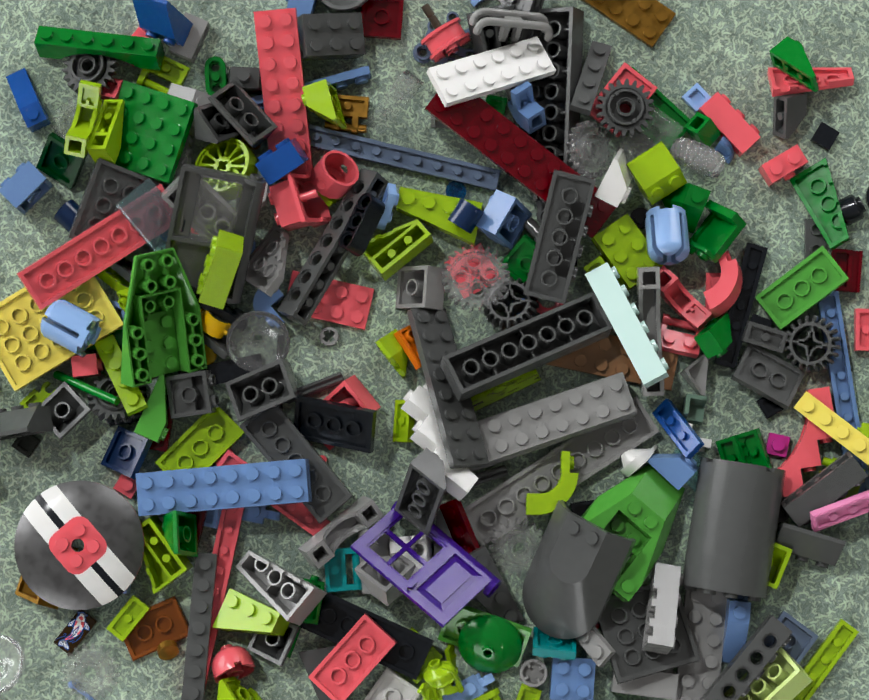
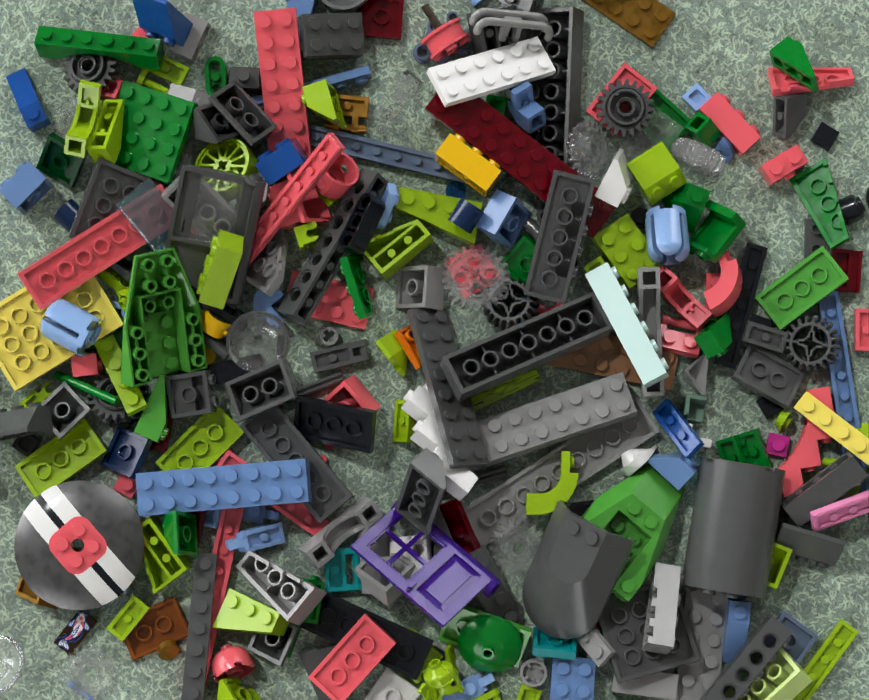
dark grey plate [570,40,612,116] -> none
none -> lime plate [14,418,108,498]
none -> light blue hinge [225,521,286,553]
none -> coral tile [248,133,345,267]
none -> lime hinge [294,221,319,254]
none -> dark grey plate [309,339,372,373]
none -> green wing [339,254,374,320]
none -> yellow brick [435,133,501,198]
none -> lime plate [774,411,793,431]

